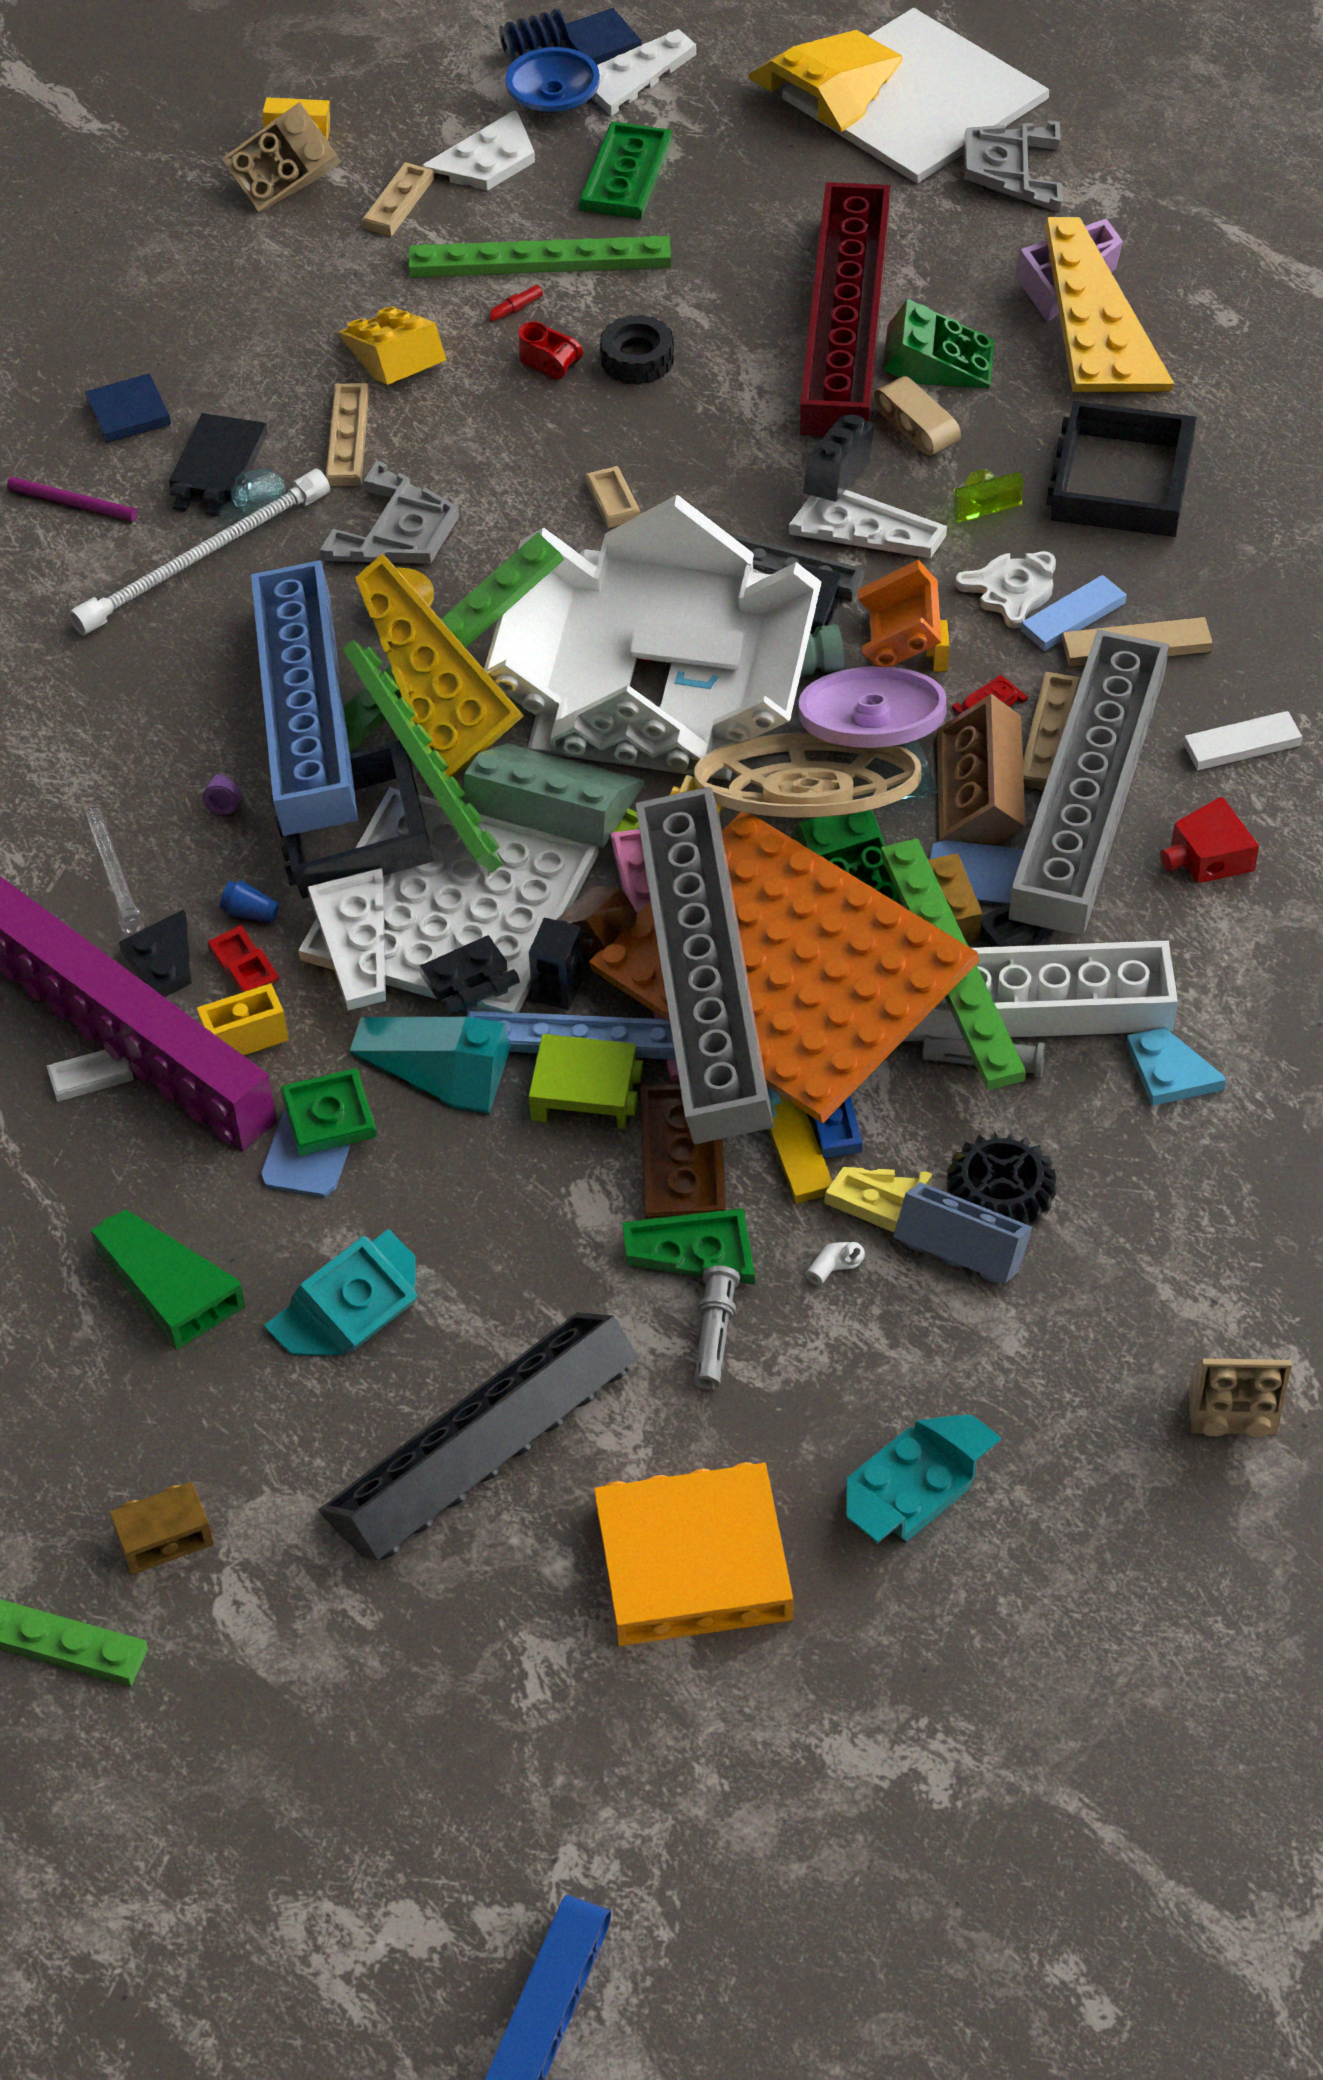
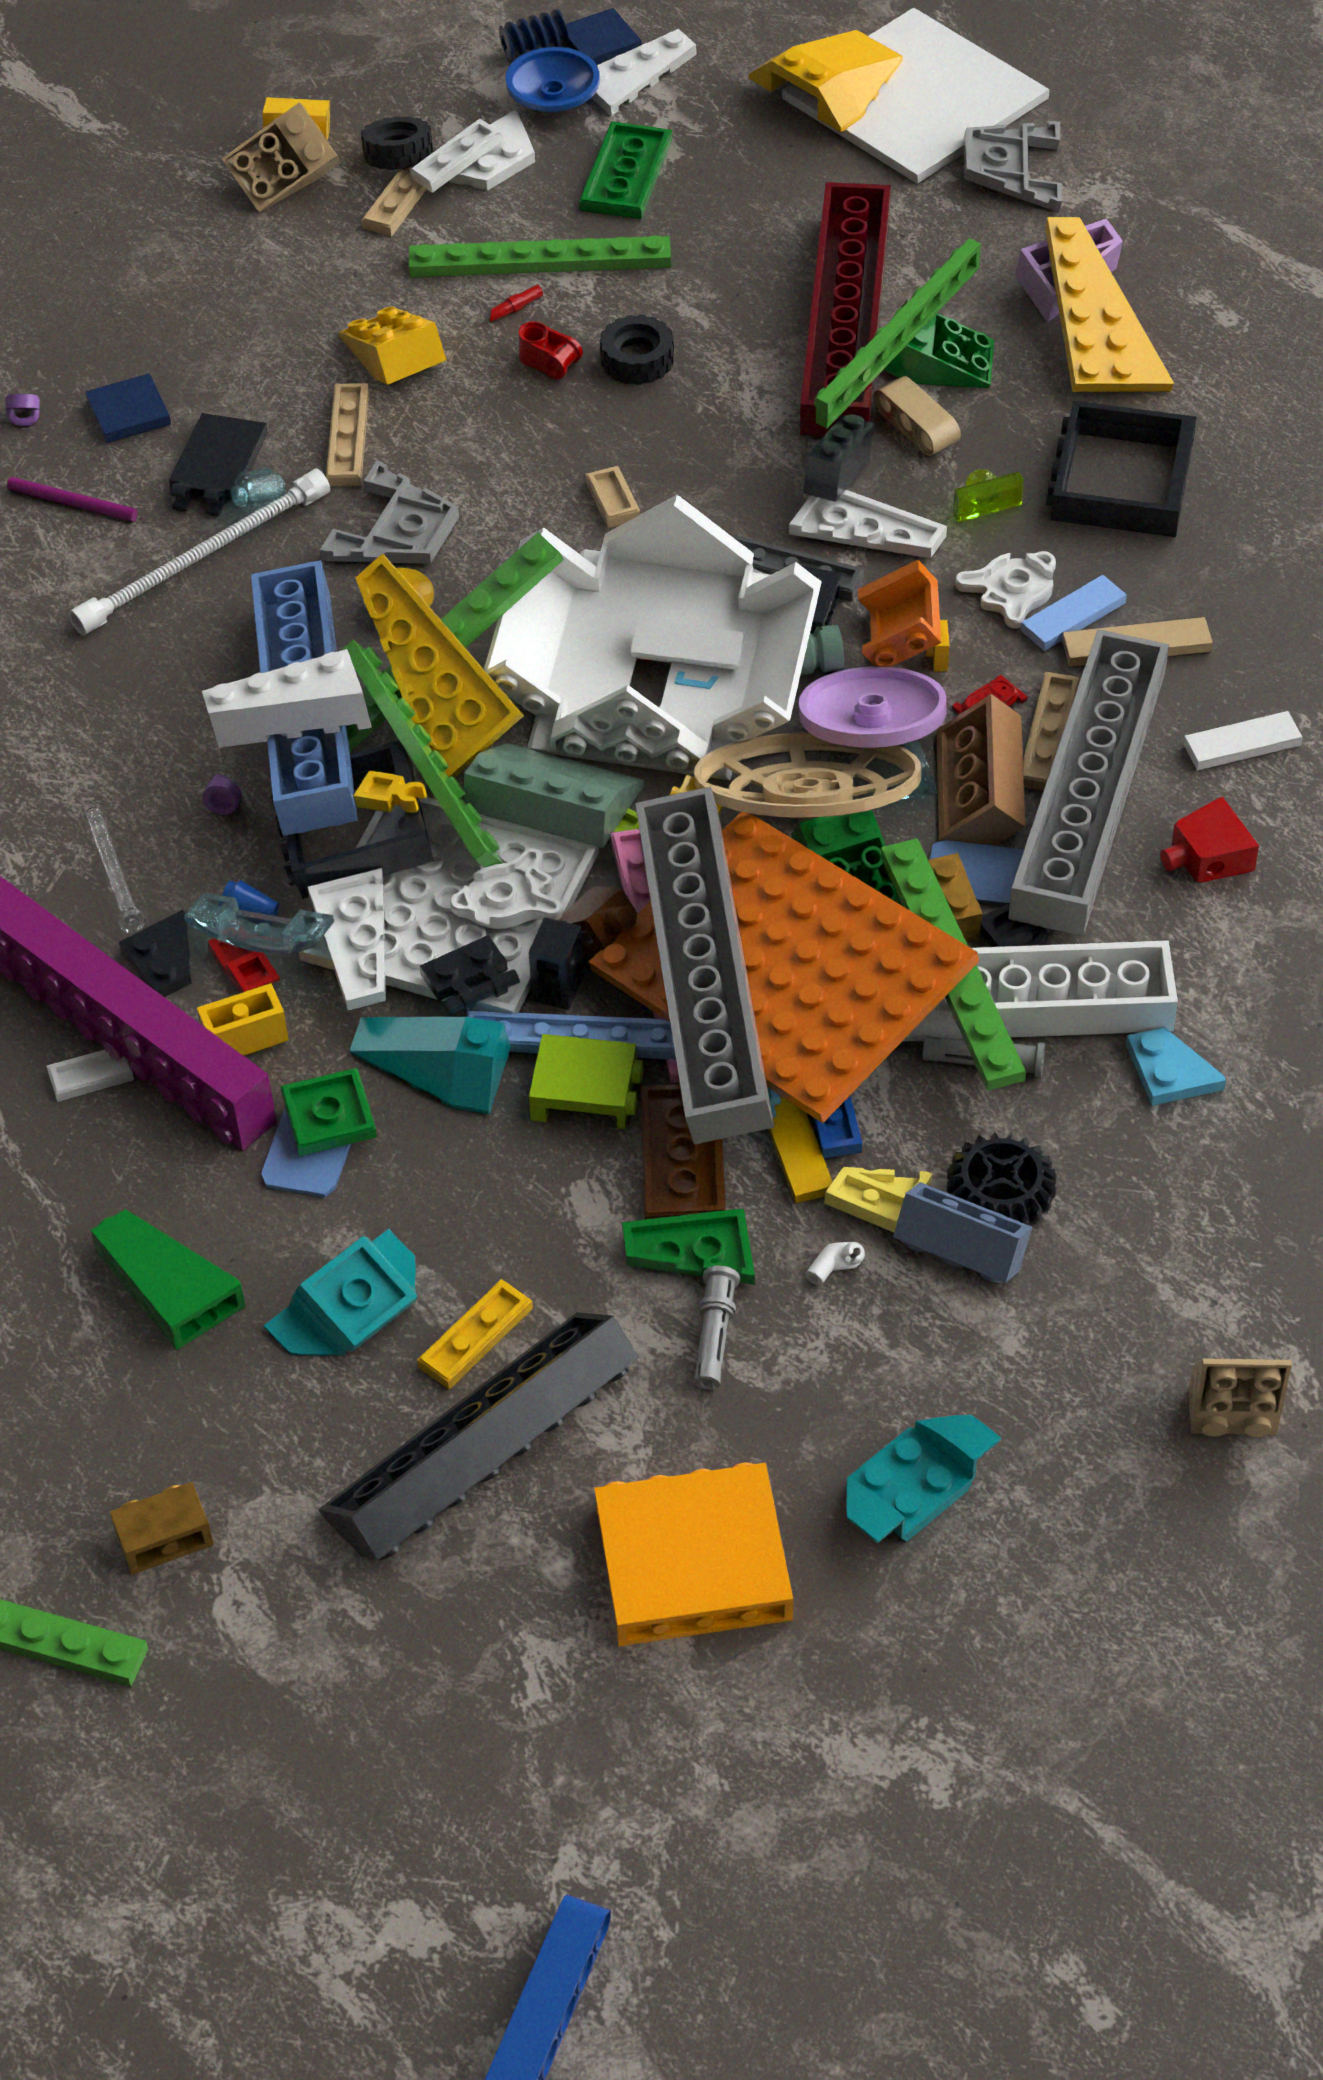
none -> medium lavender tile [5,394,40,426]
none -> clear light blue slope [184,892,335,954]
none -> white wedge [202,649,372,748]
none -> yellow plate [353,771,427,813]
none -> black tyre [361,116,433,170]
none -> white tile [410,119,503,193]
none -> yellow tile [417,1279,533,1390]
none -> white tile [450,848,563,929]
none -> bright green plate [814,238,981,429]

